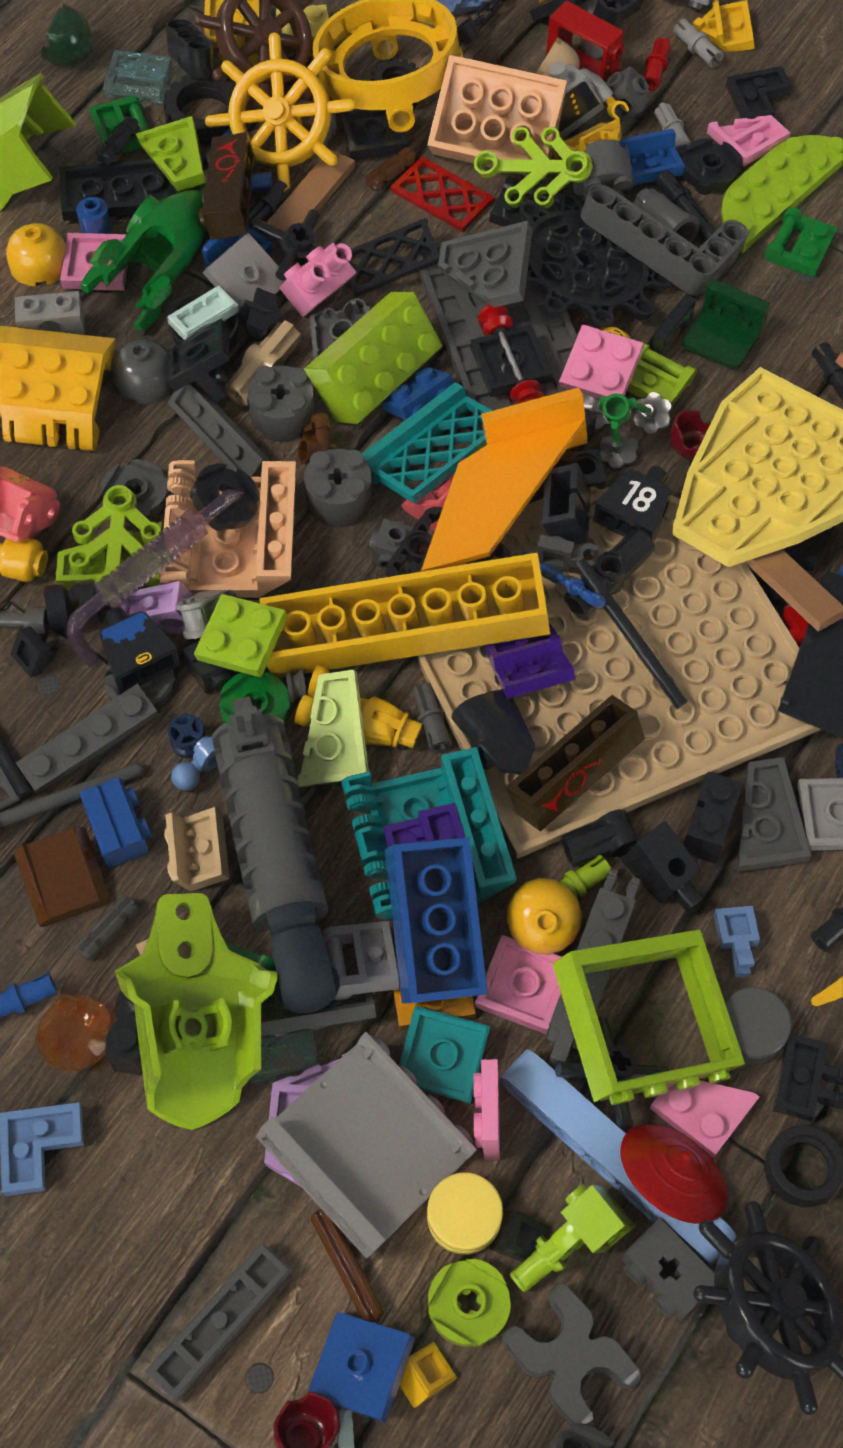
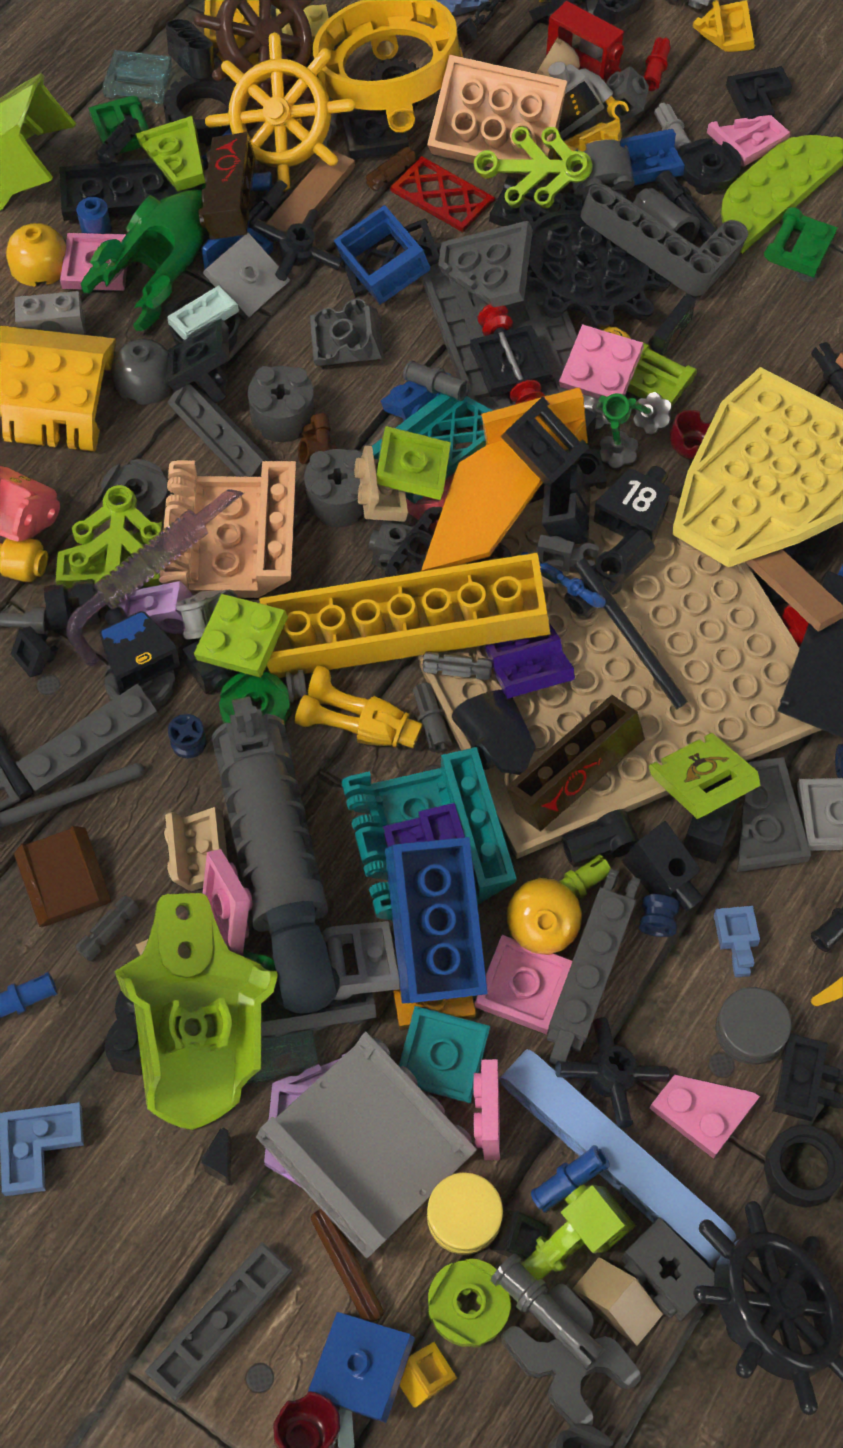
clear orange dish [35,994,113,1072] -> none
clear green cylinder [41,3,94,67] -> none
blue brick [79,778,152,868] -> none
medium blue plate [171,736,218,791] -> none
black plate [189,463,260,531] -> none
tan piece [226,320,301,407] -> none
black piece [238,287,281,342] -> none
bright pink brick [279,243,357,317] -> none
yellowish green wing [297,670,369,788] -> none
lime brick [304,292,442,424] -> none
lime window [552,930,745,1105] -> none
red hat [620,1124,728,1224] -> none
light grey pin [673,18,724,68] -> none
dark green bracket [682,278,770,370] -> none
none -> black slope [201,1127,232,1186]
none -> bright pink plate [203,849,253,956]
none -> blue window [334,205,431,305]
none -> tan bracket [354,445,408,522]
none -> lime plate [376,426,451,500]
none -> dark grey pin [403,360,469,401]
none -> dark grey axle [422,652,492,680]
none -> dark grey pin [490,1253,605,1370]
none -> black plate [500,397,590,487]
none -> blue pin [531,1145,610,1213]
none -> tan slope [572,1257,663,1347]
none -> dark blue wheel [639,894,680,937]
none -> lime container [649,733,761,819]

